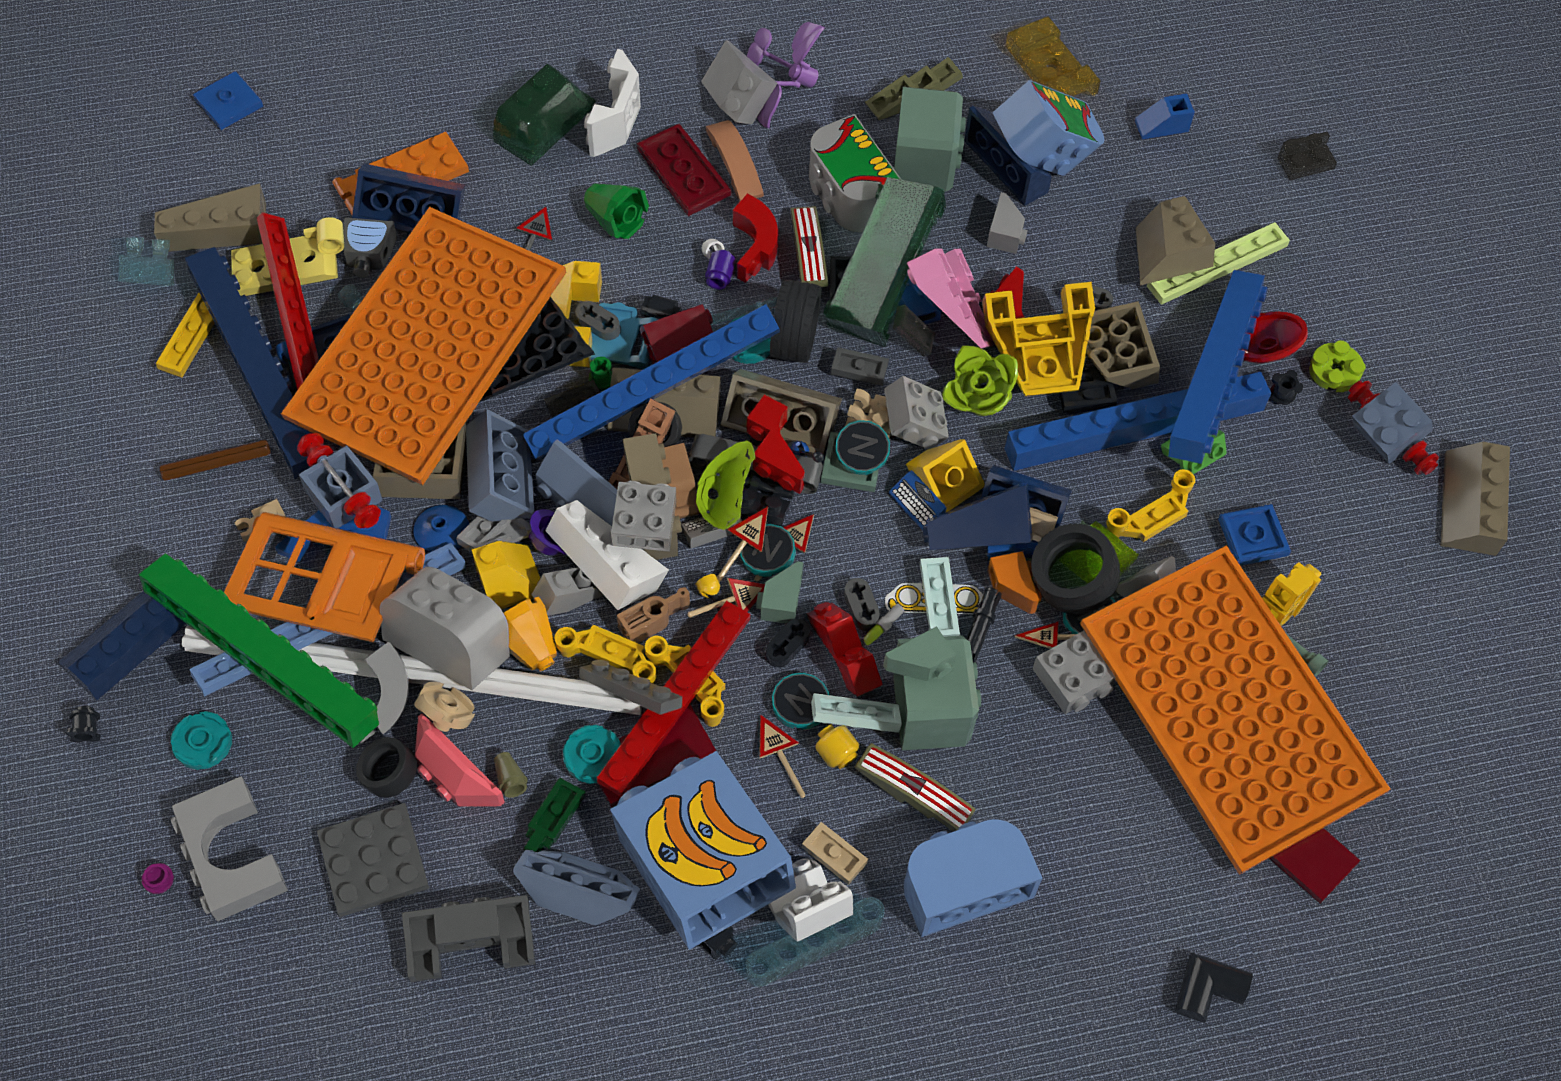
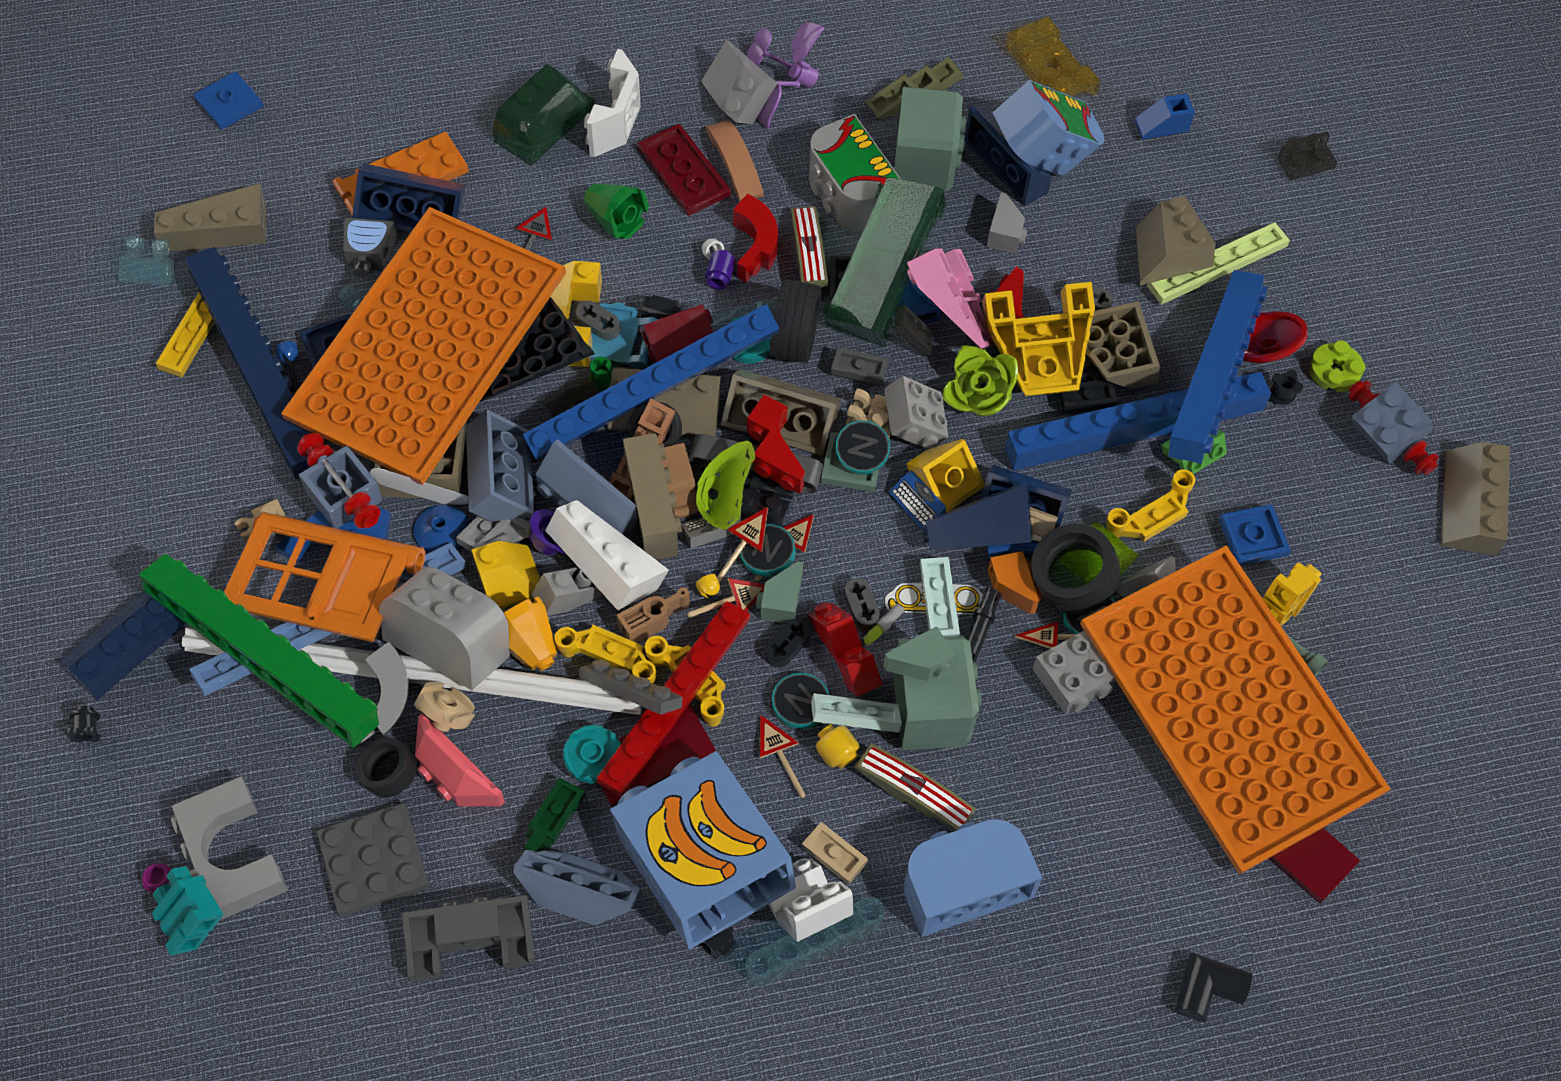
reddish brown axle [160,439,270,481] -> none
teal tile [171,711,232,770] -> none
light yellow hinge [231,218,344,296] -> none
red plate [257,212,319,390] -> none
olive cone [494,752,528,798] -> none
light grey brick [611,481,676,552] -> none
hinge [788,440,824,463] -> none
none -> teal hips [152,866,224,956]
none -> white sticker [370,468,469,505]

